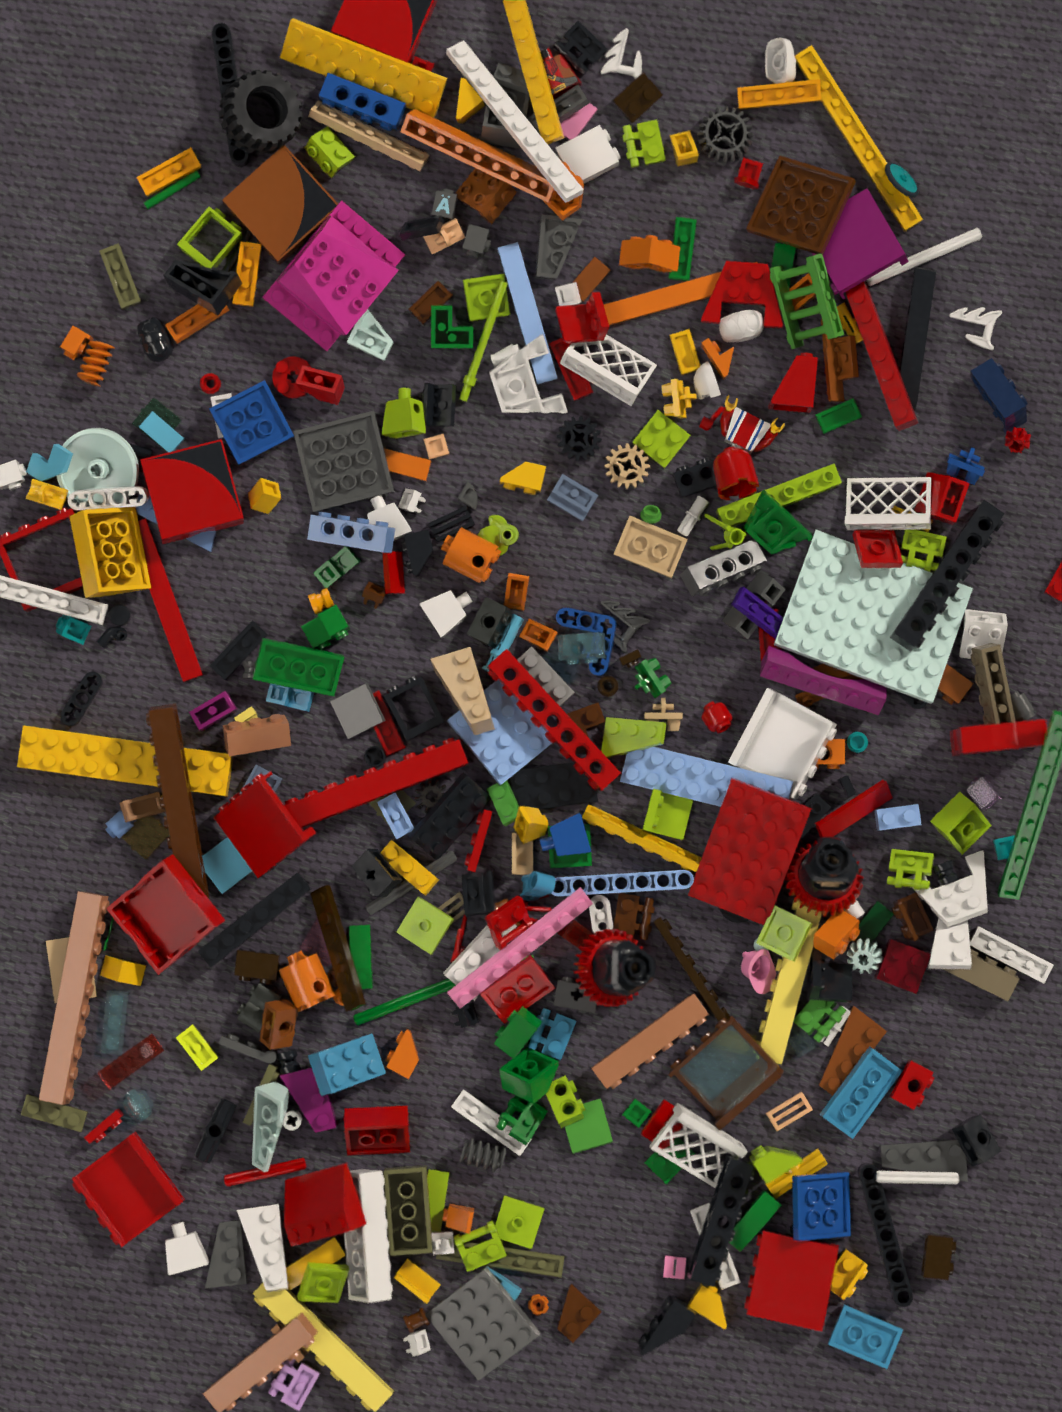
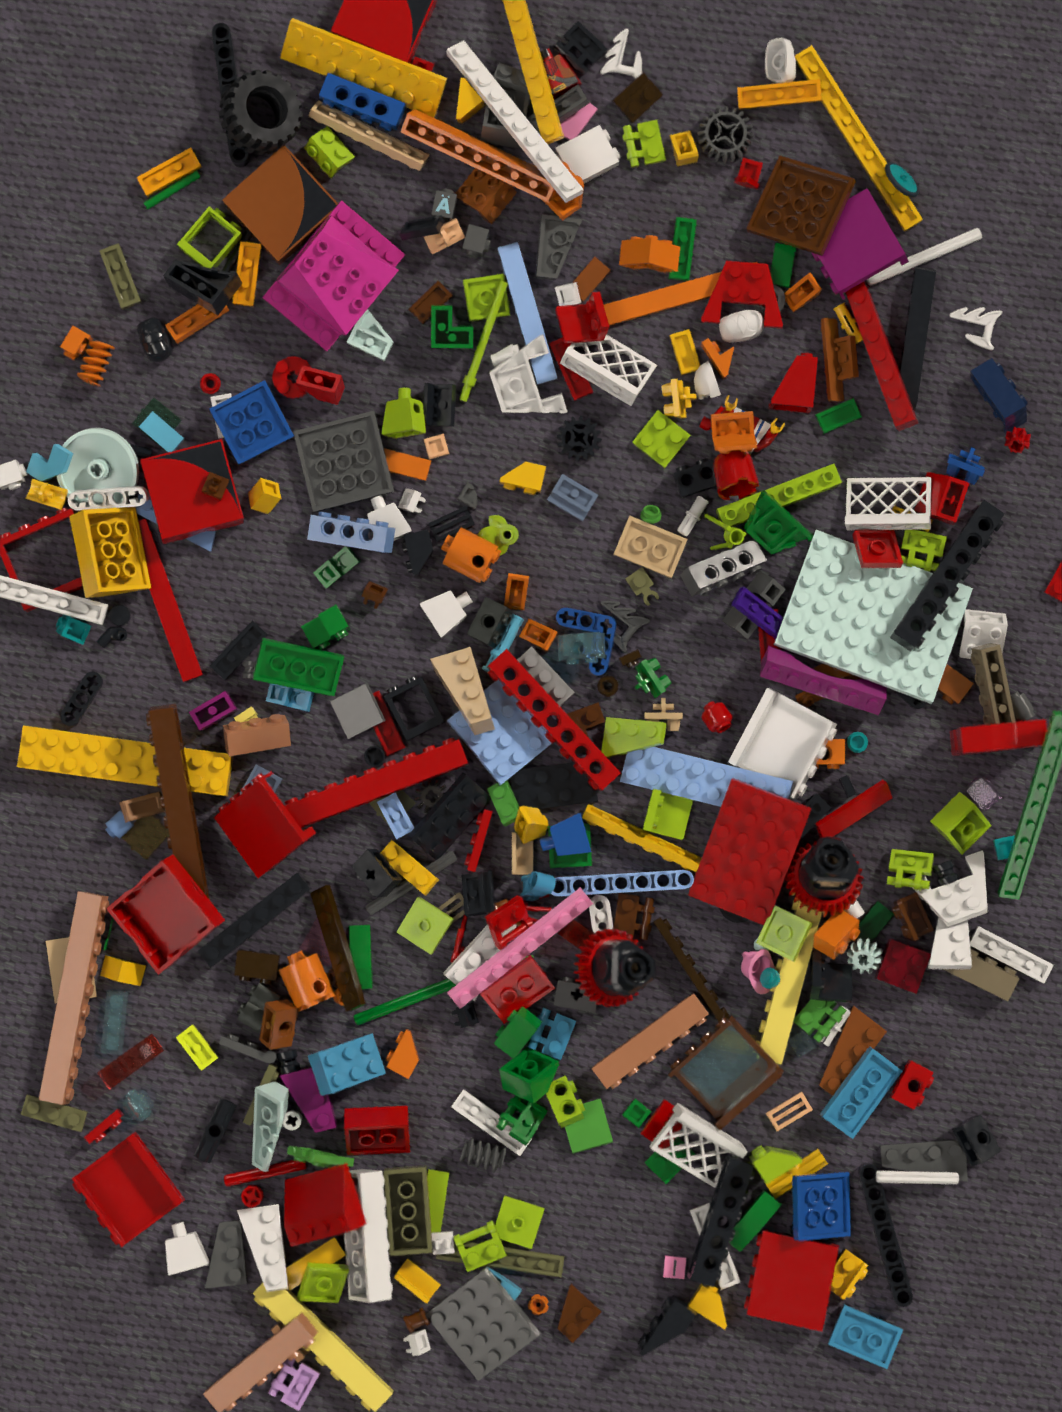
medium azure tile [202,837,252,894] -> none
light orange wheel [308,588,334,615] -> none
red tile [382,551,405,594] -> none
orange slope [442,1204,474,1234] -> none
tan gear [605,443,650,490] -> none
bright green fence [769,254,844,349] -> none
light blue brick [874,804,921,831] -> none
dark brown brick [921,1233,956,1280] -> none
none -> reddish brown tile [202,472,229,500]
none -> red wheel [241,1185,263,1207]
none -> bright green wing [287,1146,354,1167]
none -> olive plate [625,567,659,606]
none -> orange bracket [711,411,757,454]
none -> teal plate [760,968,780,989]

